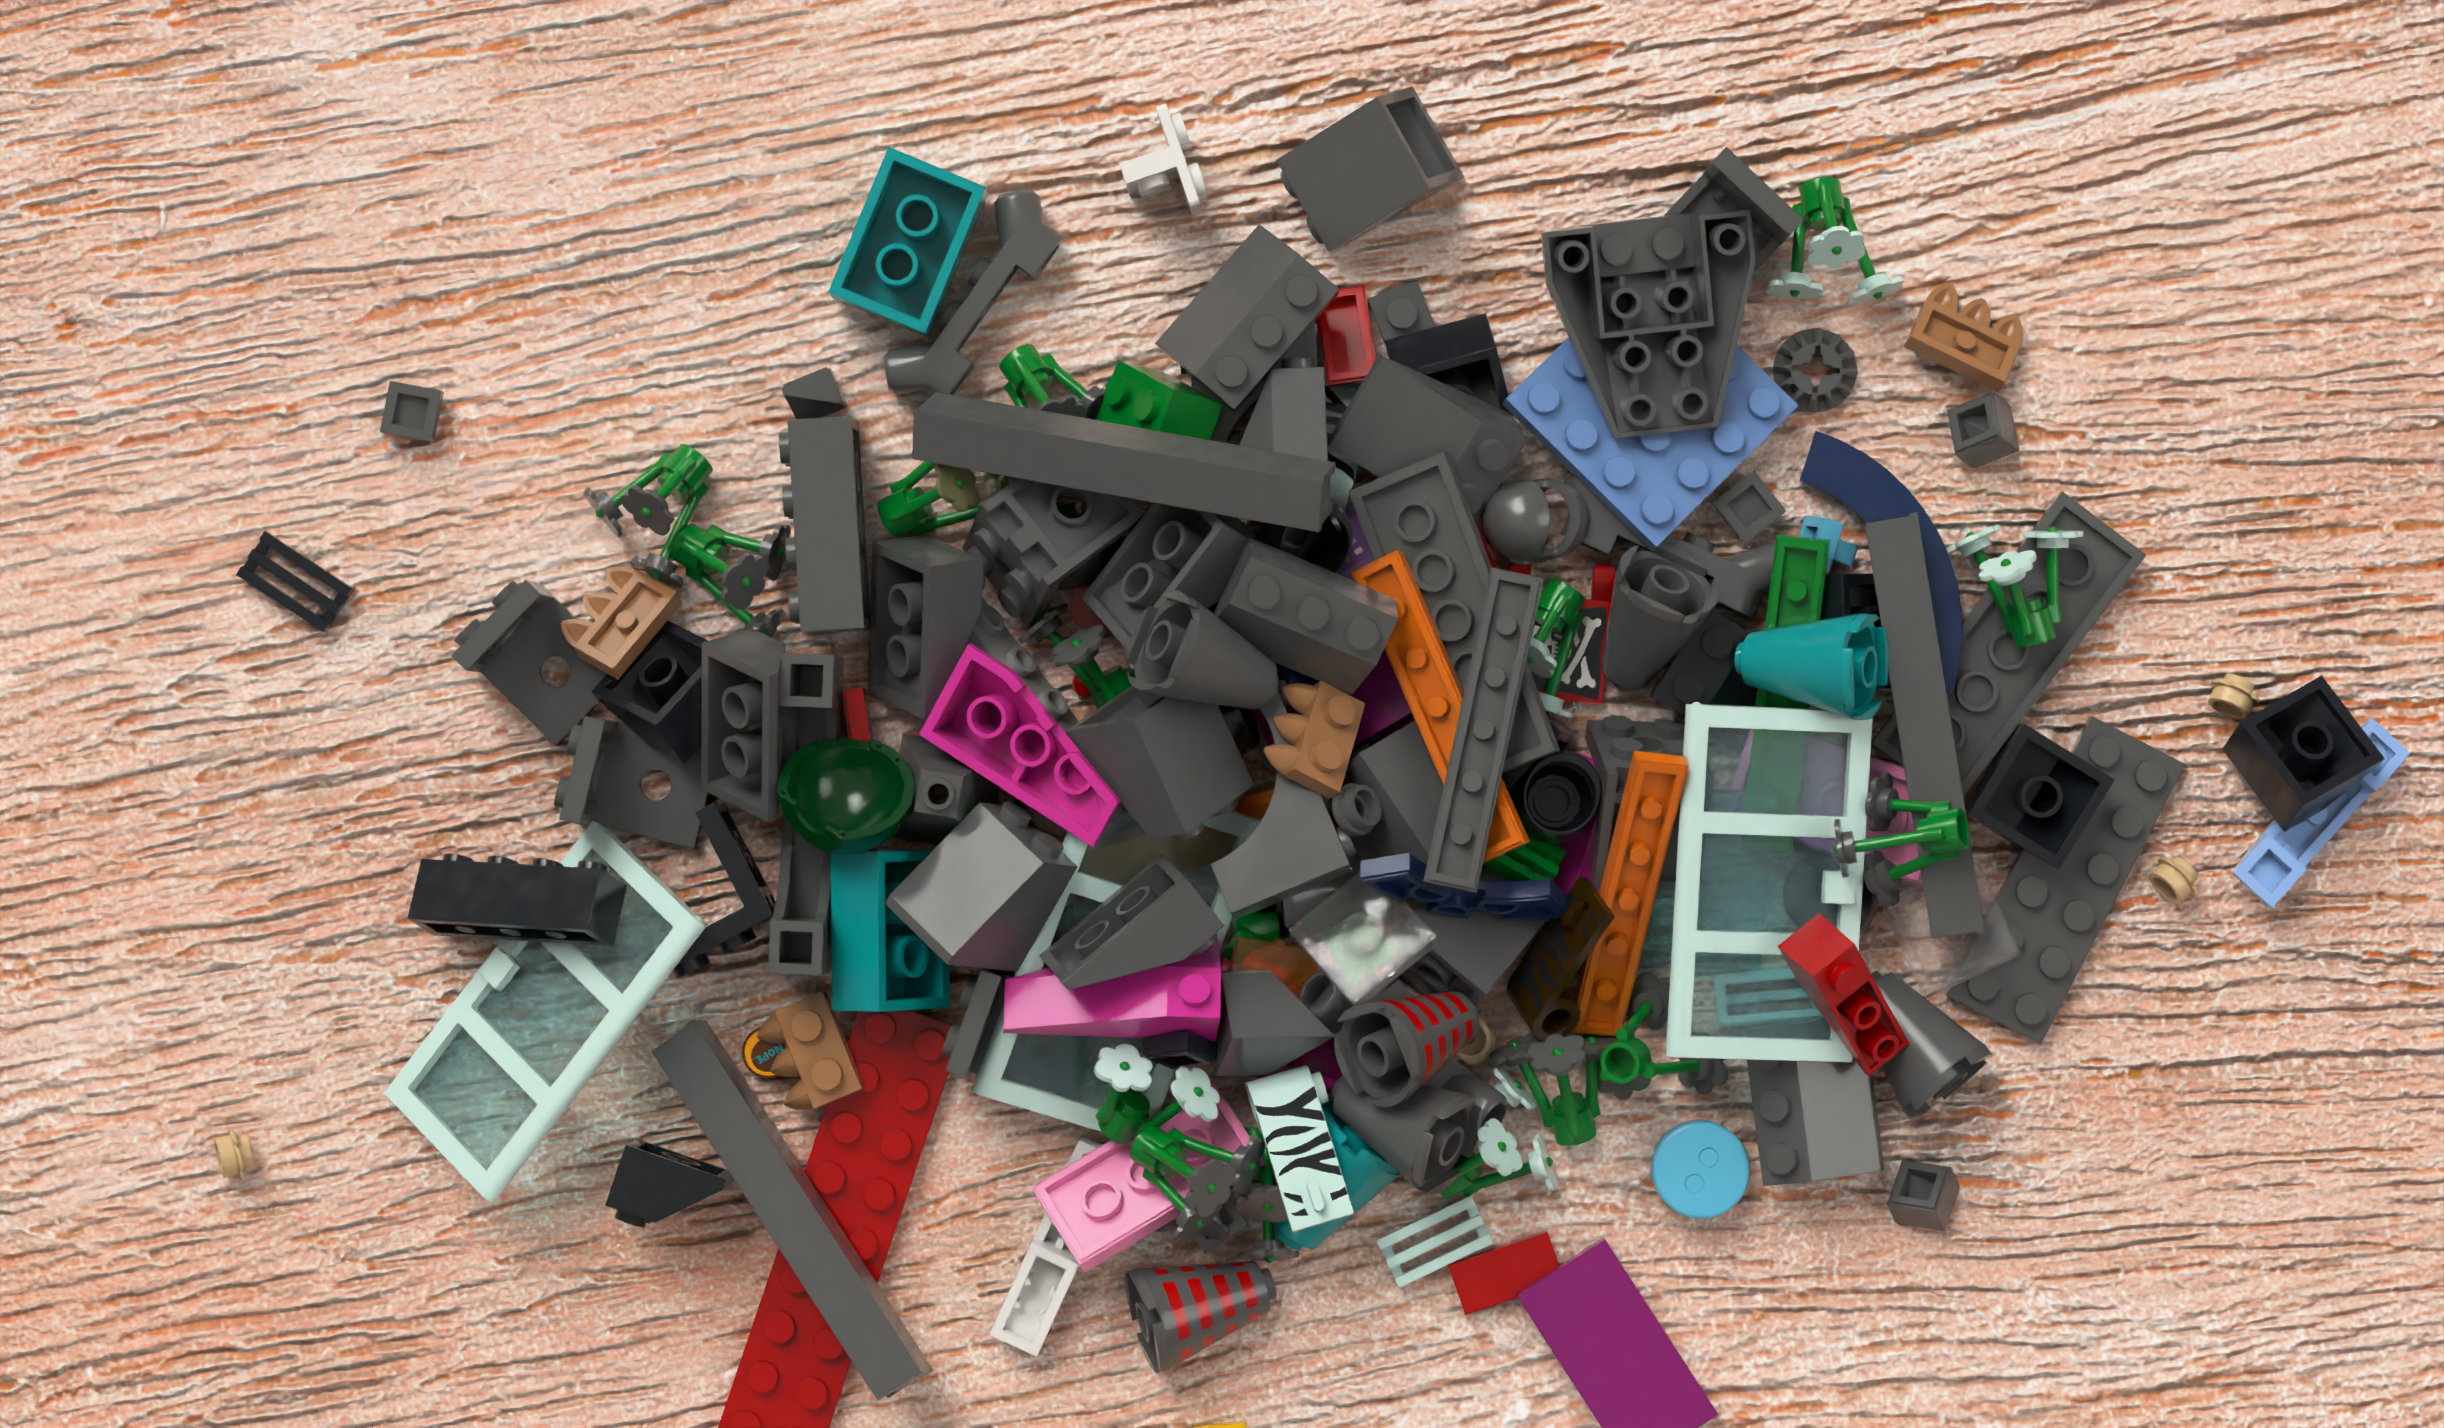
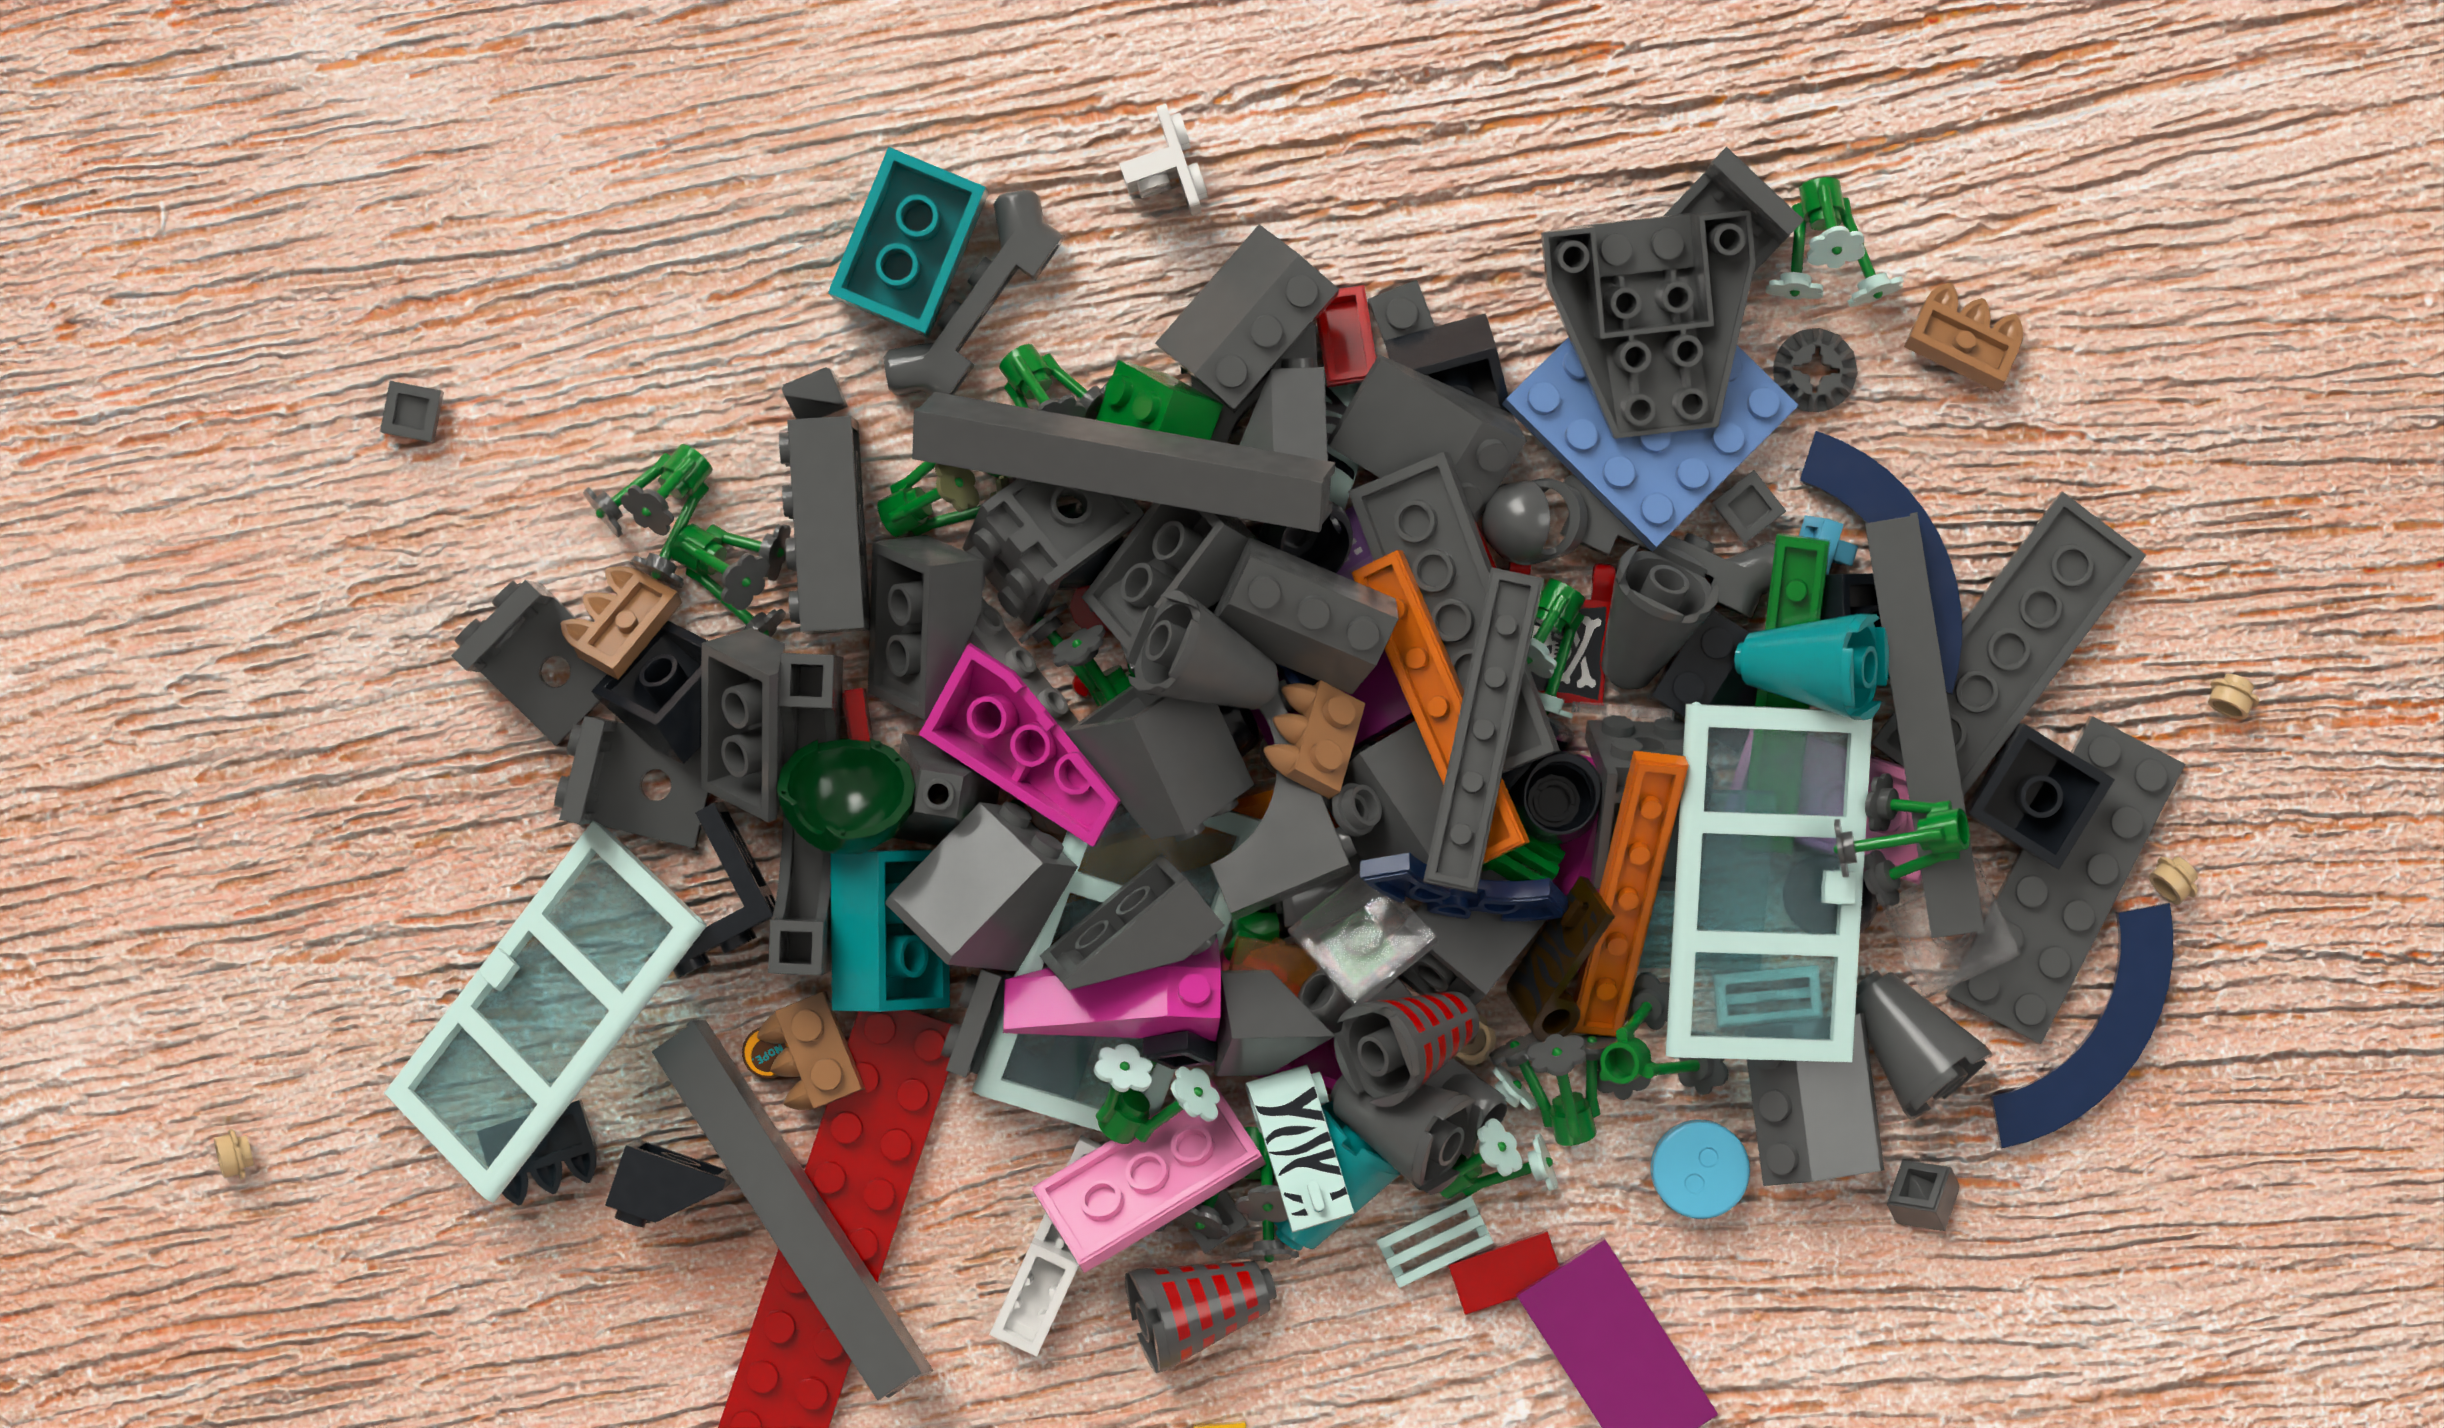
black tile [236,531,355,633] -> none
black brick [407,854,627,946] -> none
plant [1130,1125,1265,1245] -> none
dark grey slope [1276,86,1464,251] -> none
red slope [1778,913,1909,1076] -> none
plant [1946,524,2083,648] -> none
dark grey slope [1947,392,2019,468] -> none
black slope [2222,676,2385,832] -> none
light blue slope [2231,718,2410,909] -> none
none -> black plate [479,1099,598,1206]
none -> dark blue tile [1990,903,2173,1148]

